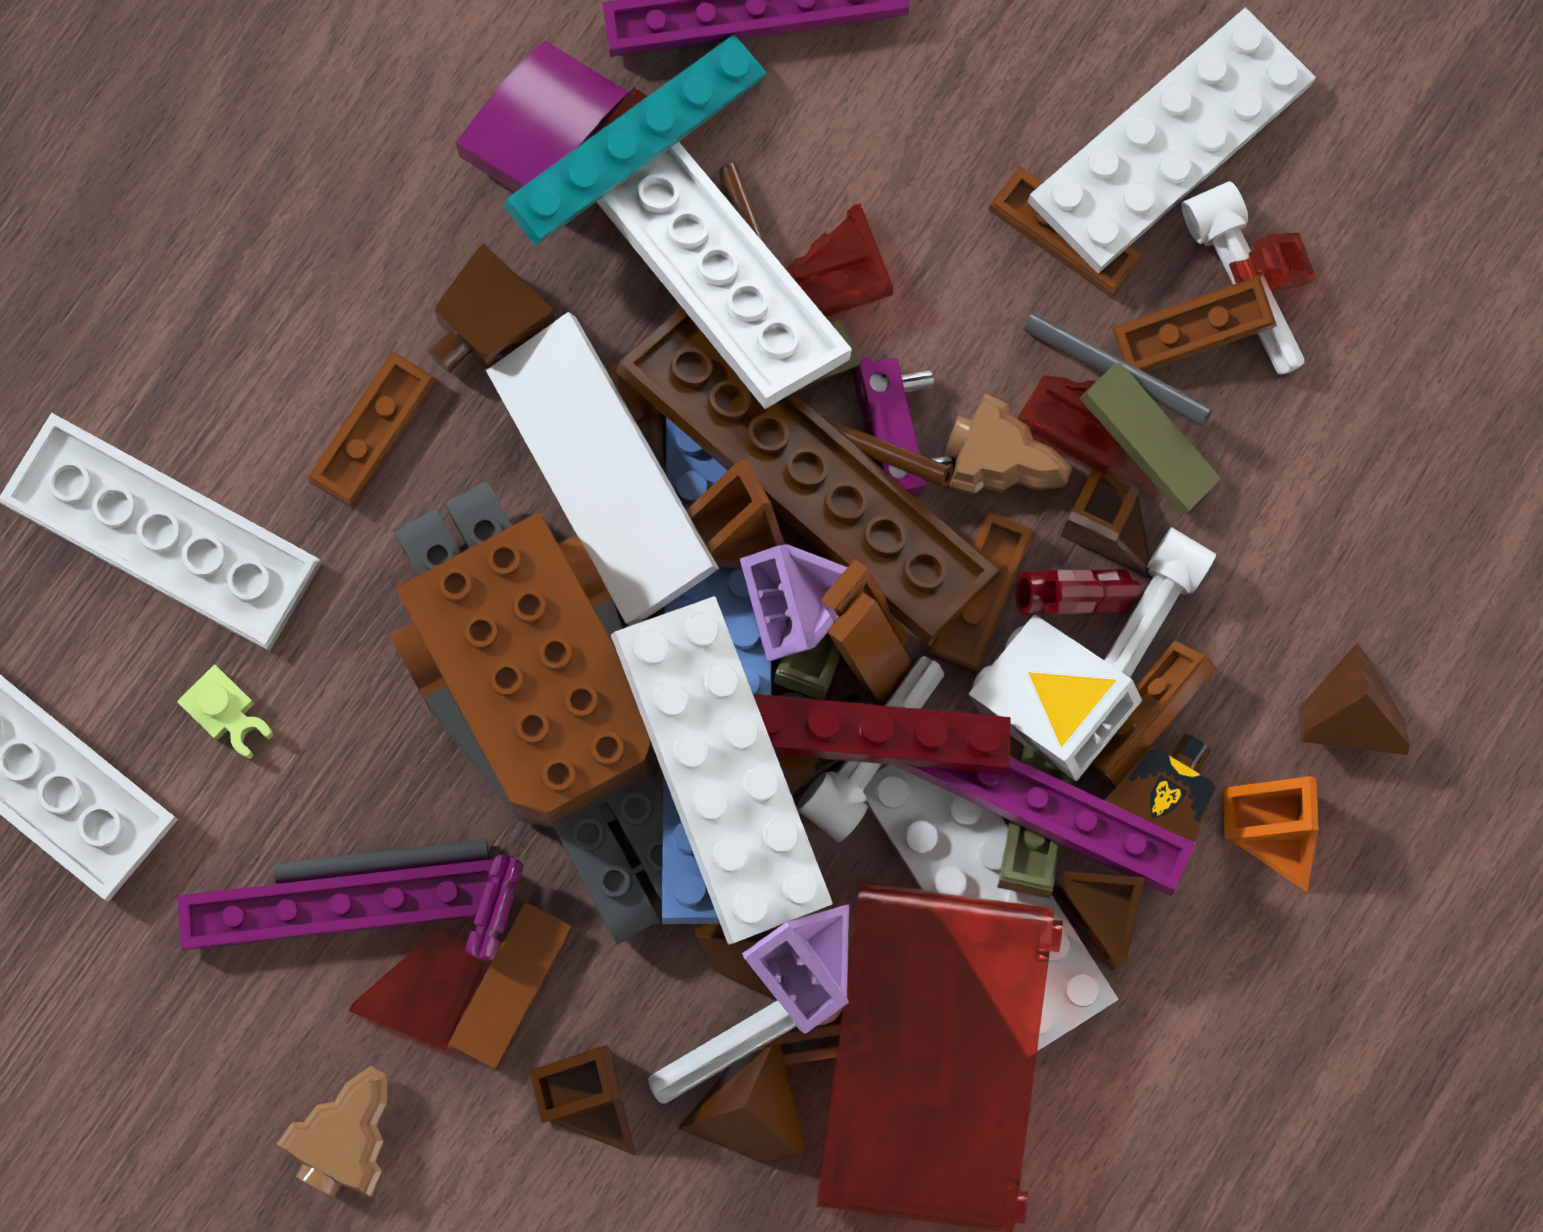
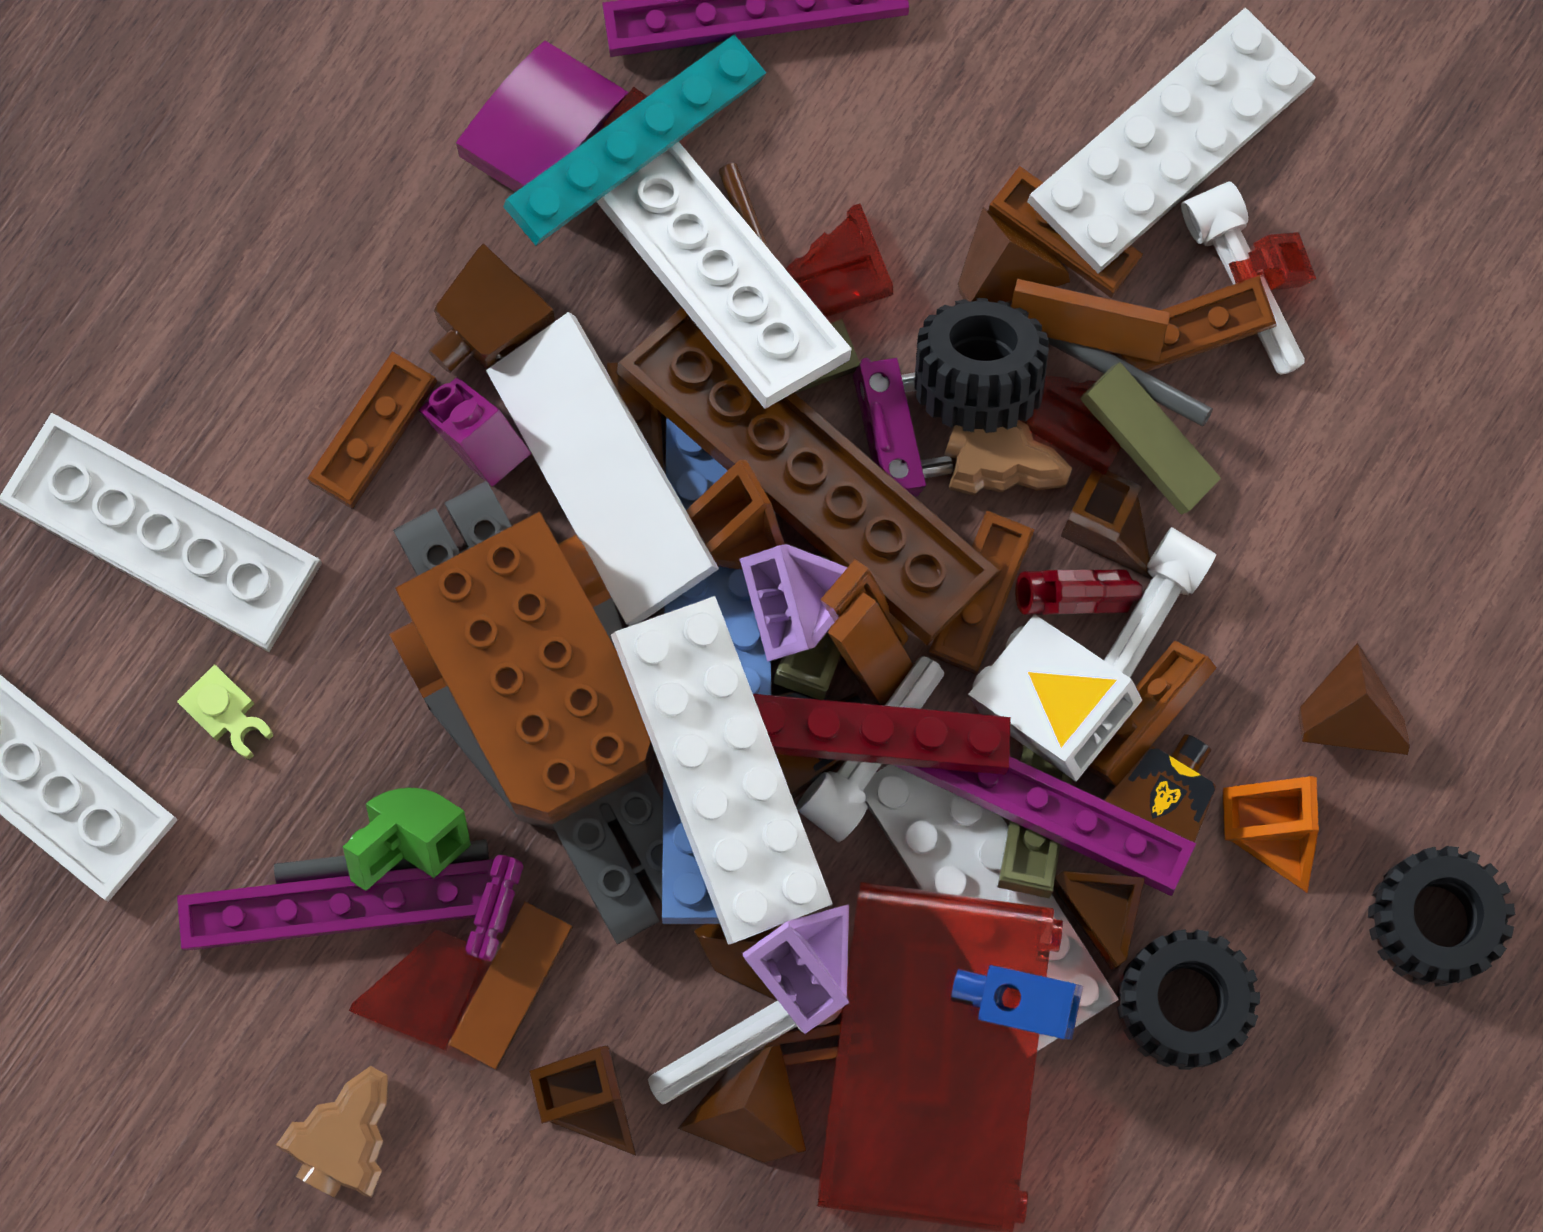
reddish brown piece [820,415,953,487] -> none
none -> bright green brick [343,788,471,891]
none -> magenta slope [418,377,532,487]
none -> black tyre [914,298,1049,433]
none -> blue torso [951,965,1083,1040]
none -> reddish brown slope [958,207,1070,303]
none -> dark orange tile [1011,279,1170,362]
none -> black tyre [1117,929,1260,1070]
none -> black tyre [1368,846,1515,987]

